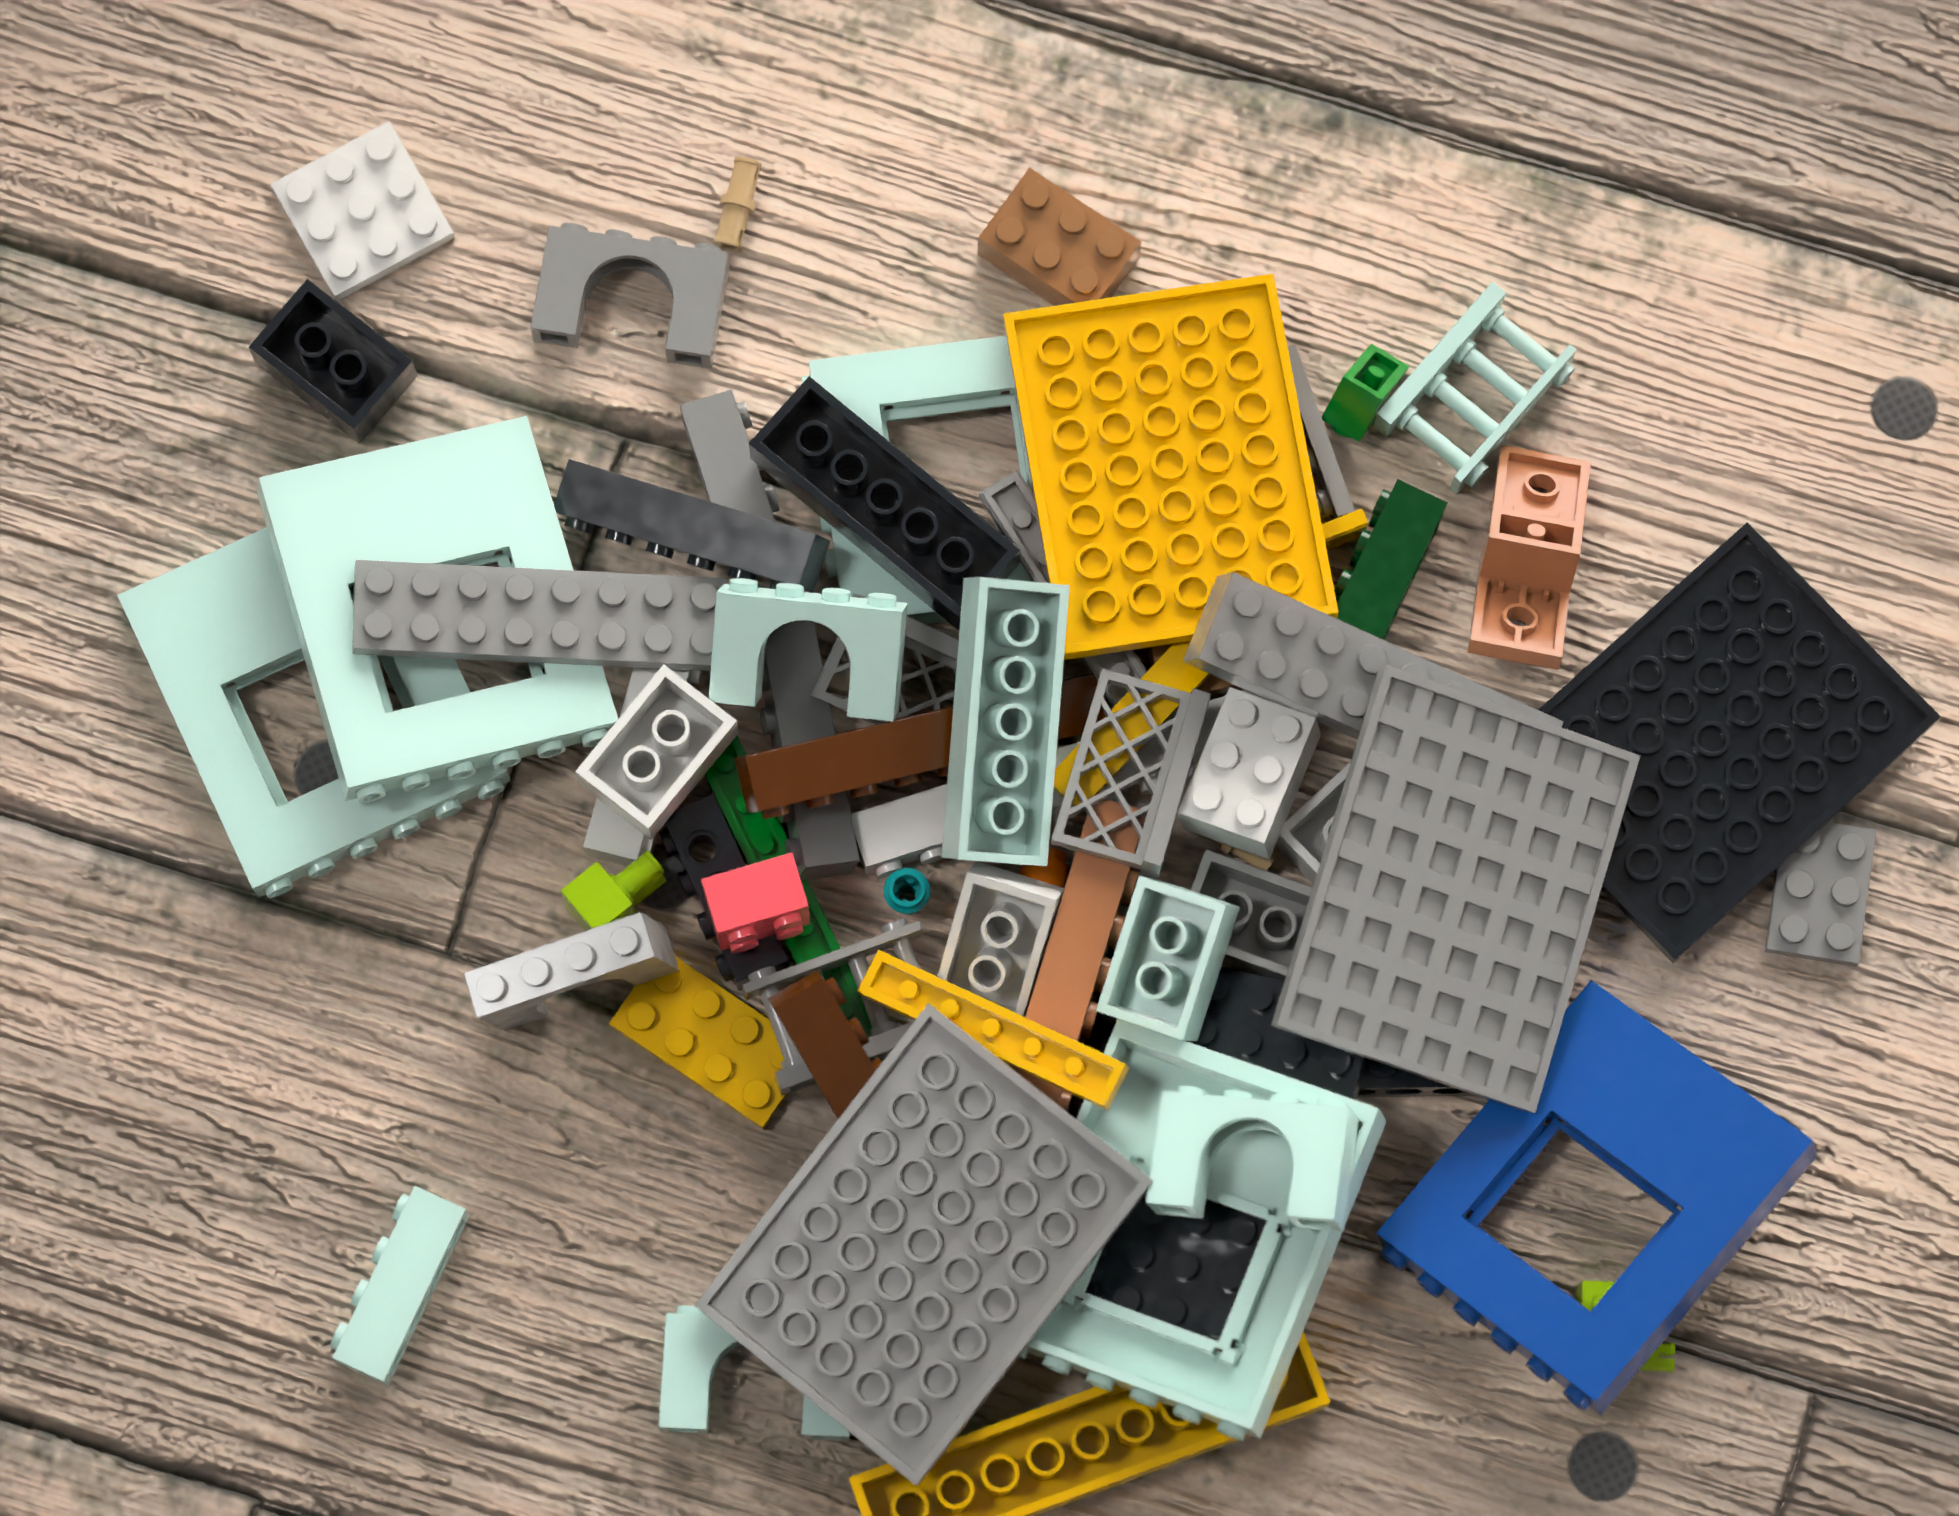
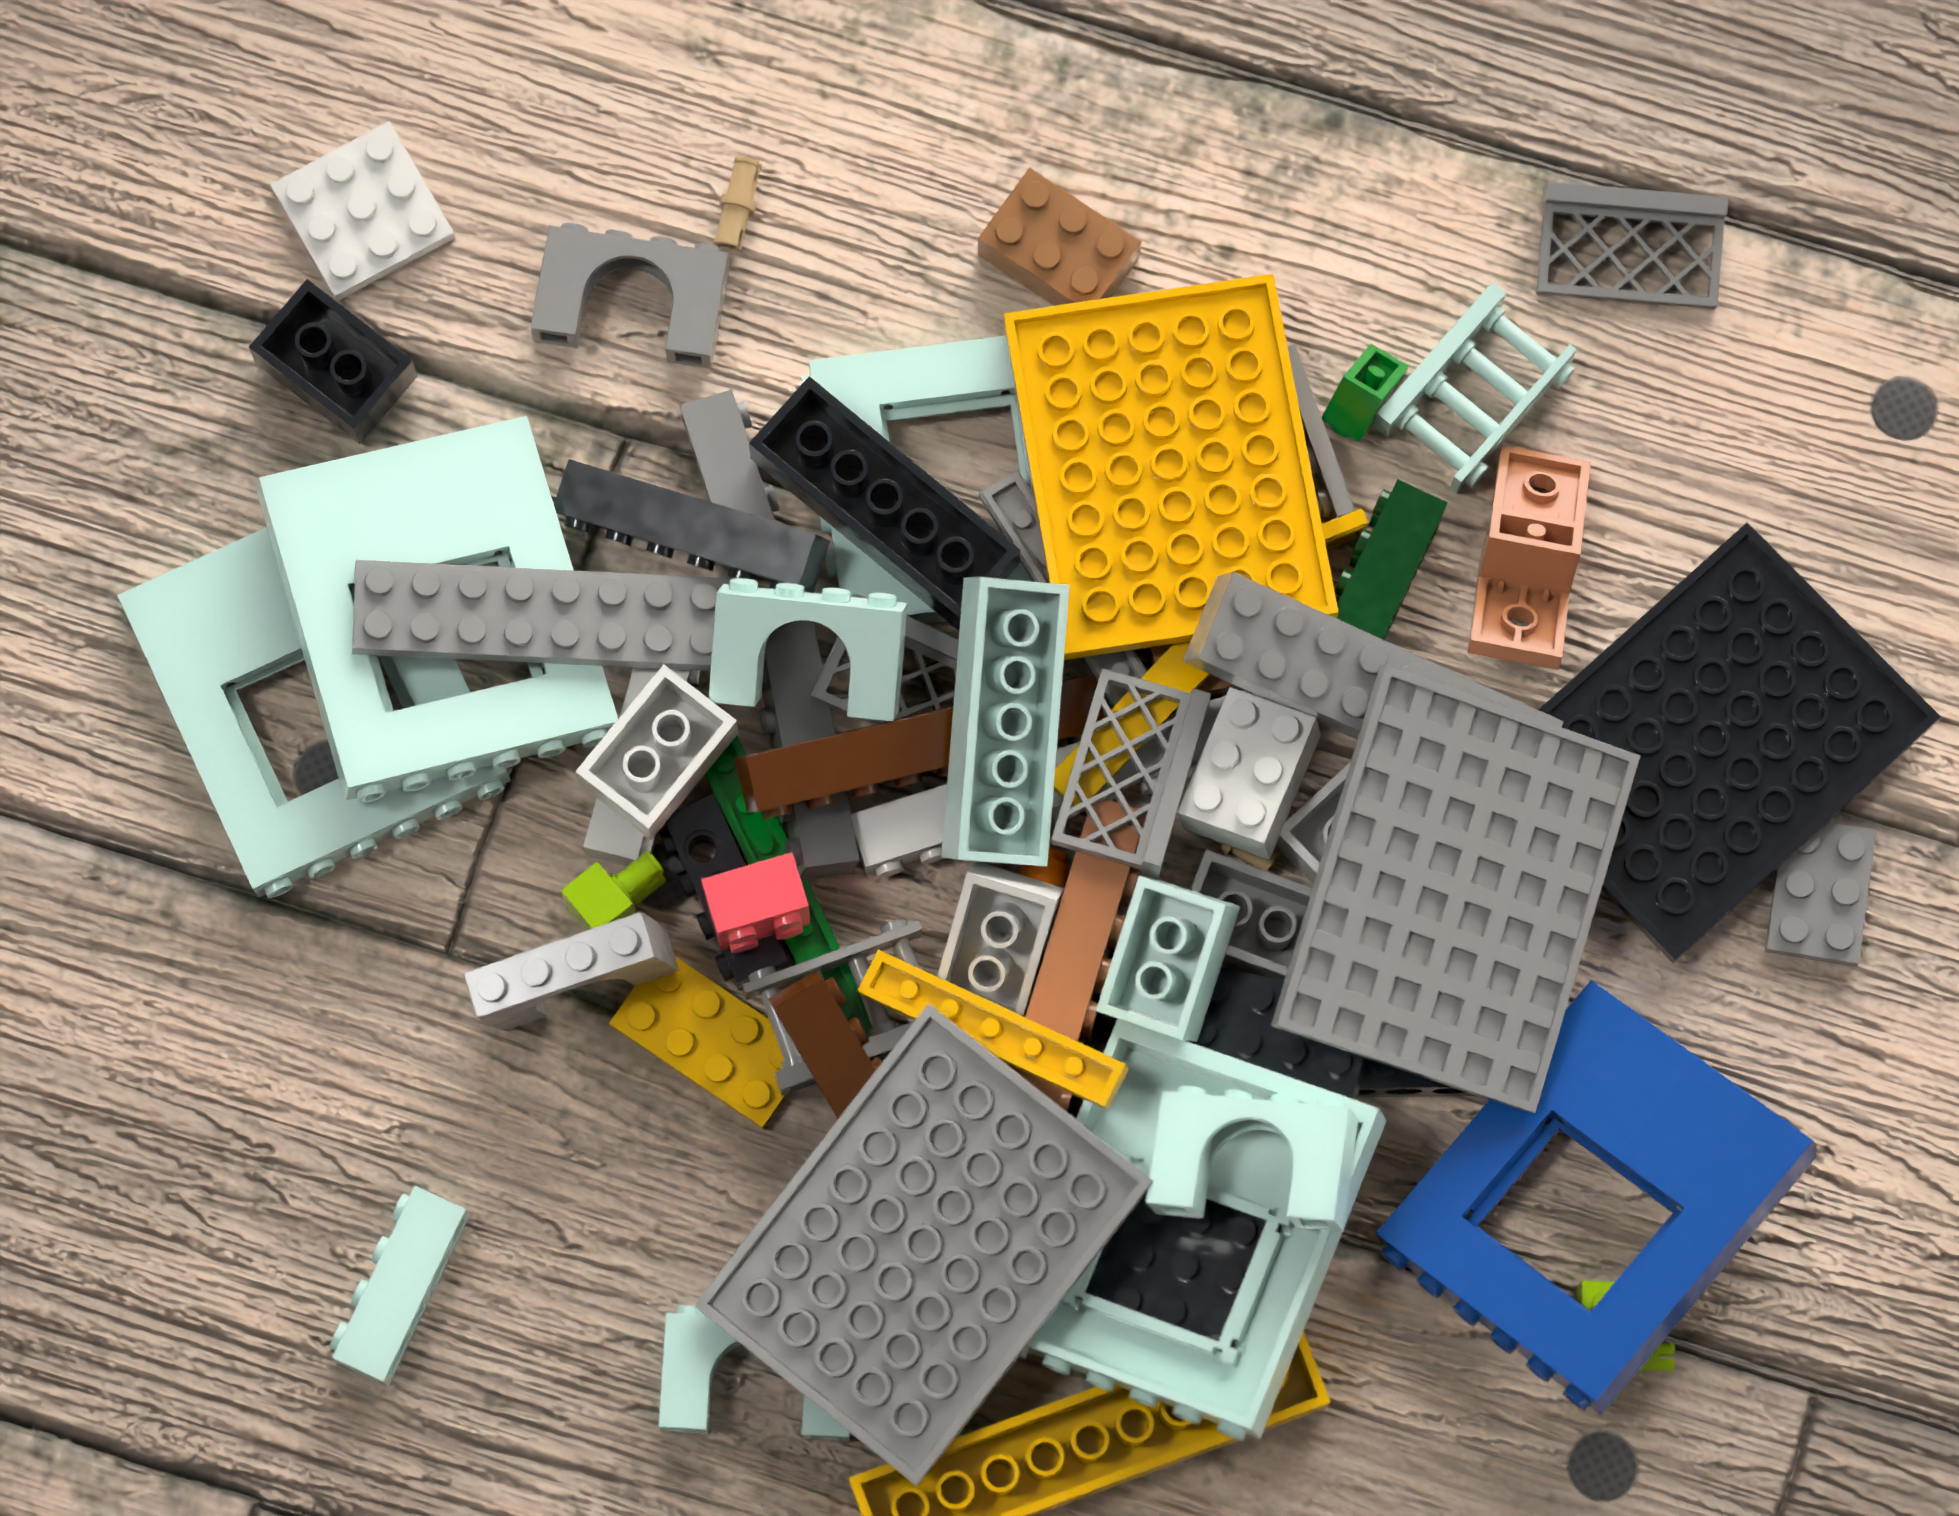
teal cone [884,868,930,915] -> none
none -> light grey fence [1536,182,1728,309]

